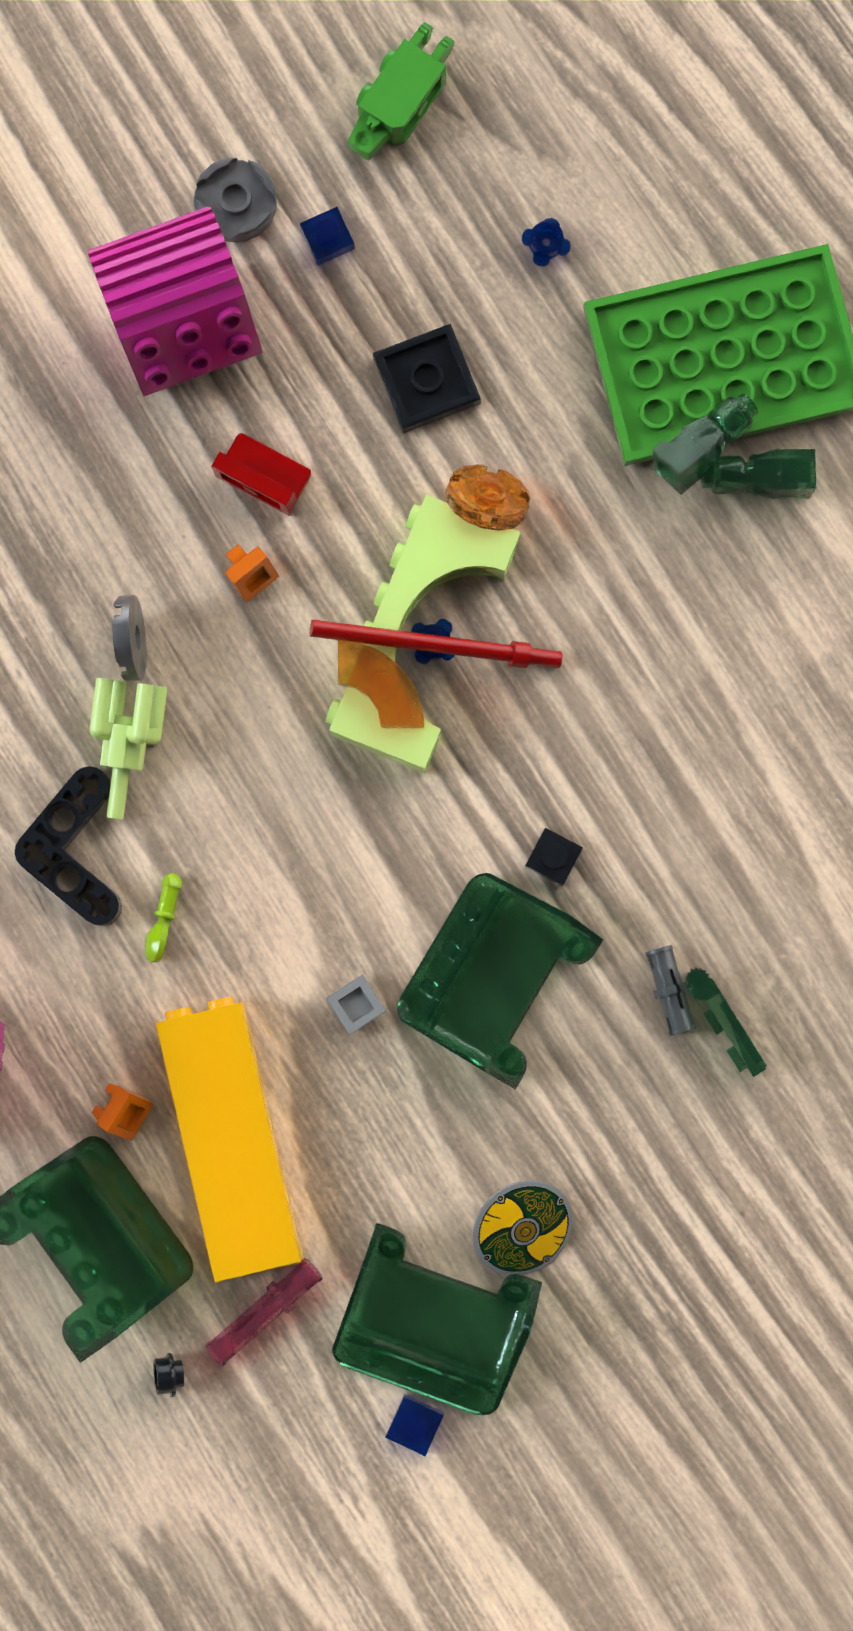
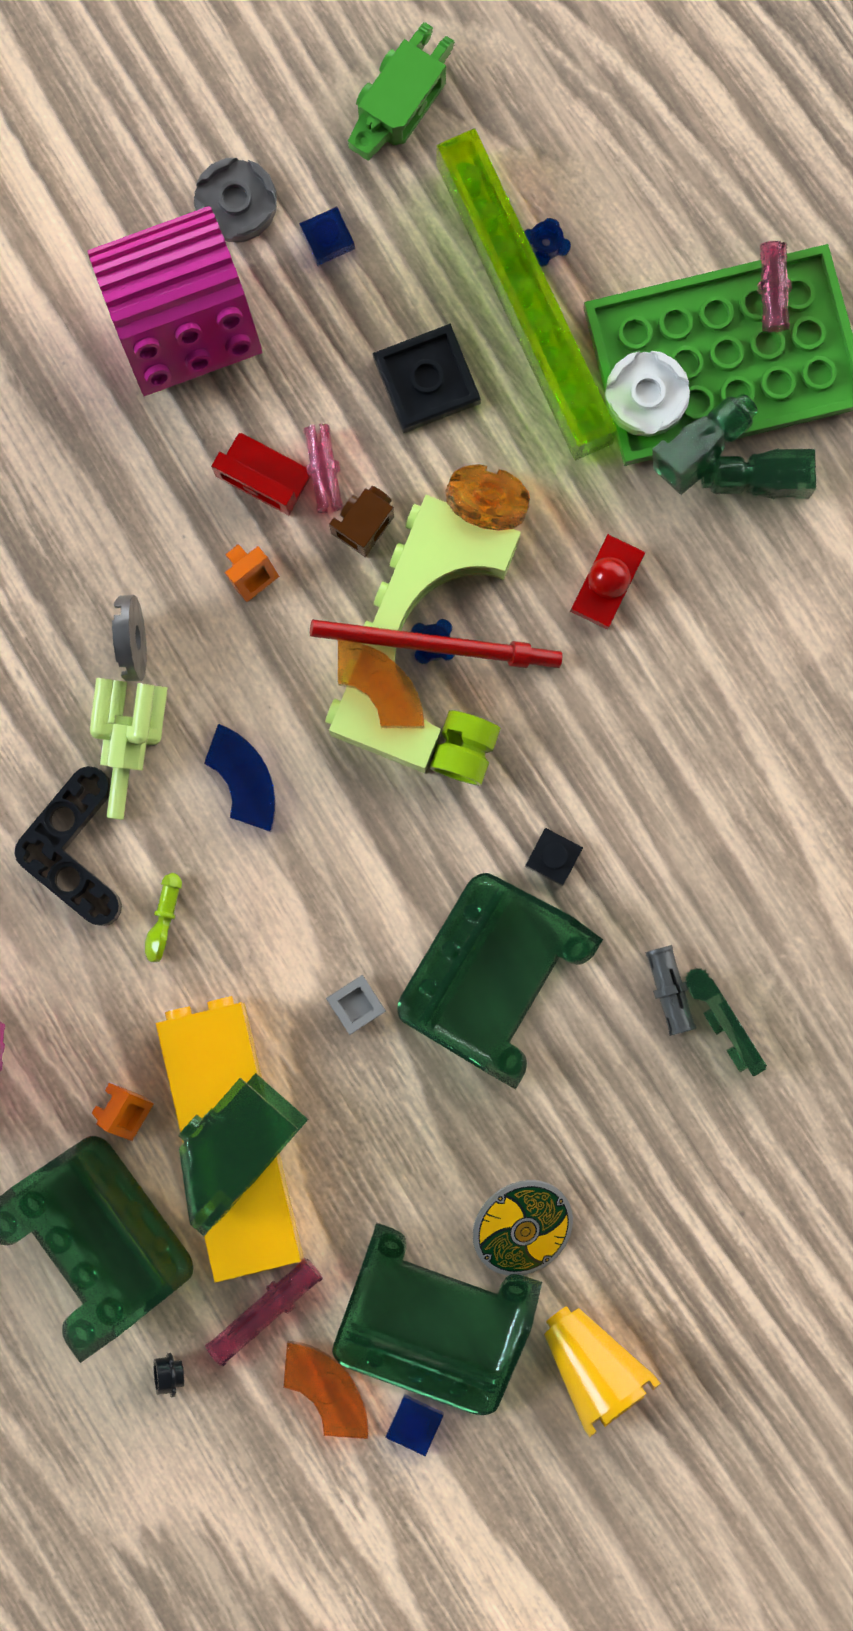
none -> clear green windscreen [178,1073,309,1236]
none -> clear blue tile [204,724,276,833]
none -> clear orange tile [283,1341,368,1439]
none -> clear pink pin [303,424,344,513]
none -> reddish brown brick [329,486,394,557]
none -> lime wheel [430,710,501,786]
none -> clear neon green brick [436,128,617,461]
none -> yellow cone [544,1306,661,1438]
none -> red tile [570,534,646,630]
none -> white tile [604,351,690,437]
none -> clear pink pin [757,241,792,332]

